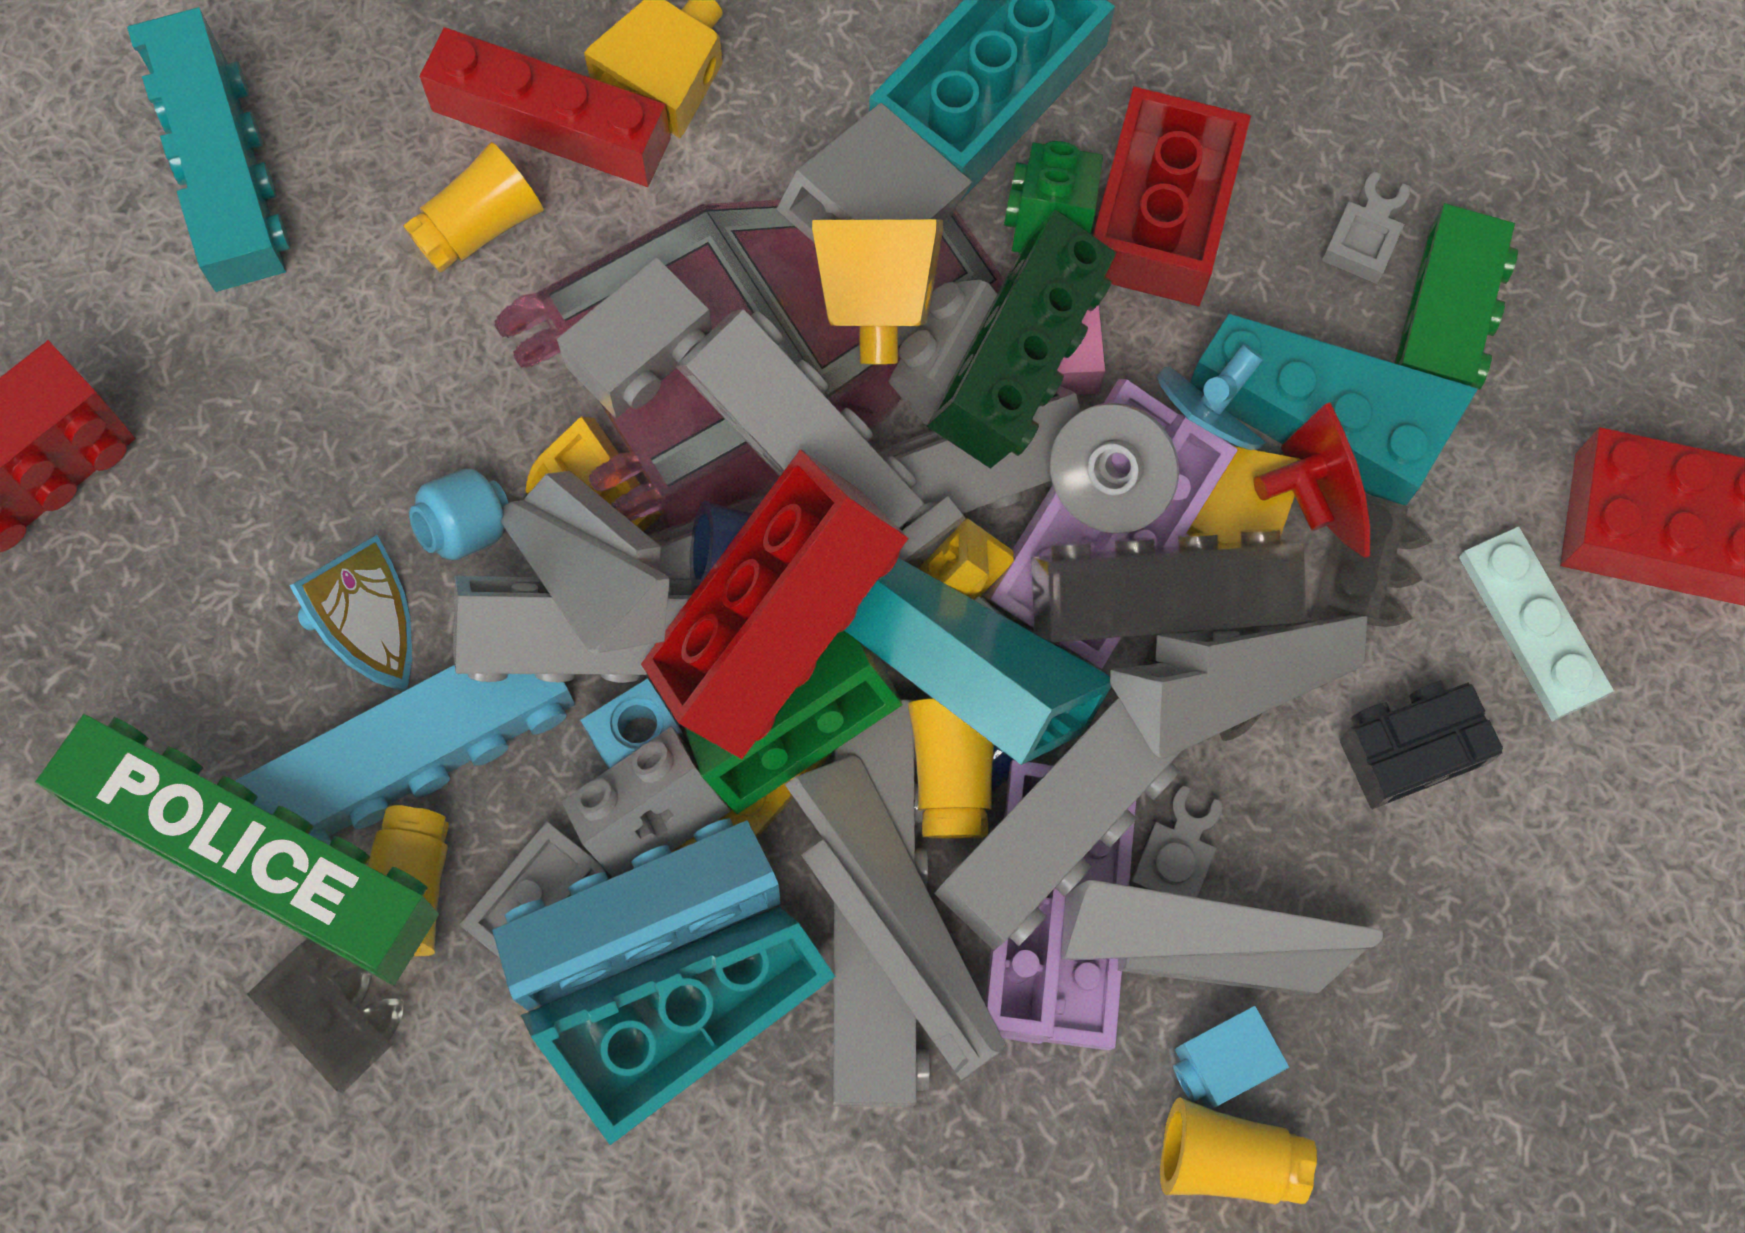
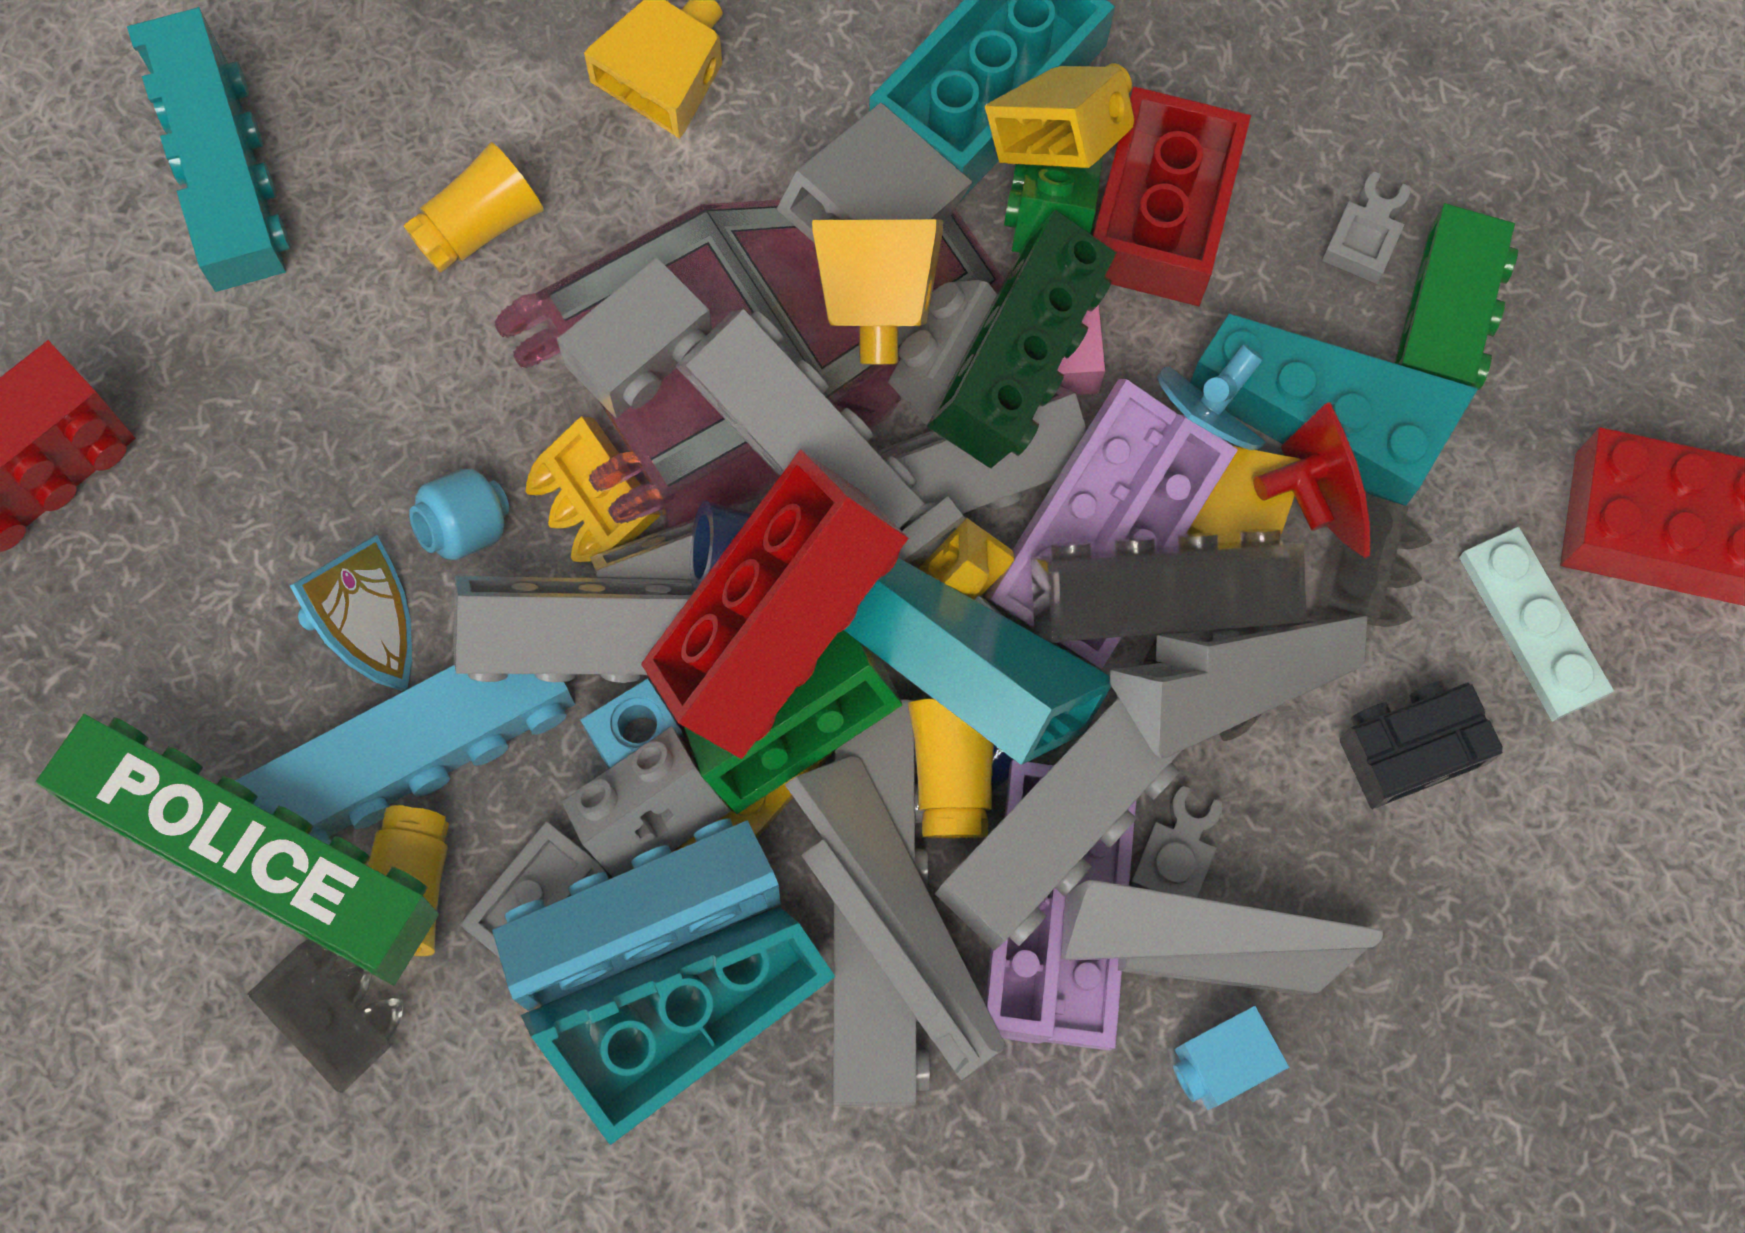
red brick [419,27,671,187] -> none
light grey wedge [501,471,670,653] -> none
light grey dish [1050,403,1179,533] -> none
yellow plant [1160,1097,1317,1205] -> none
none -> yellow torso [985,63,1134,168]

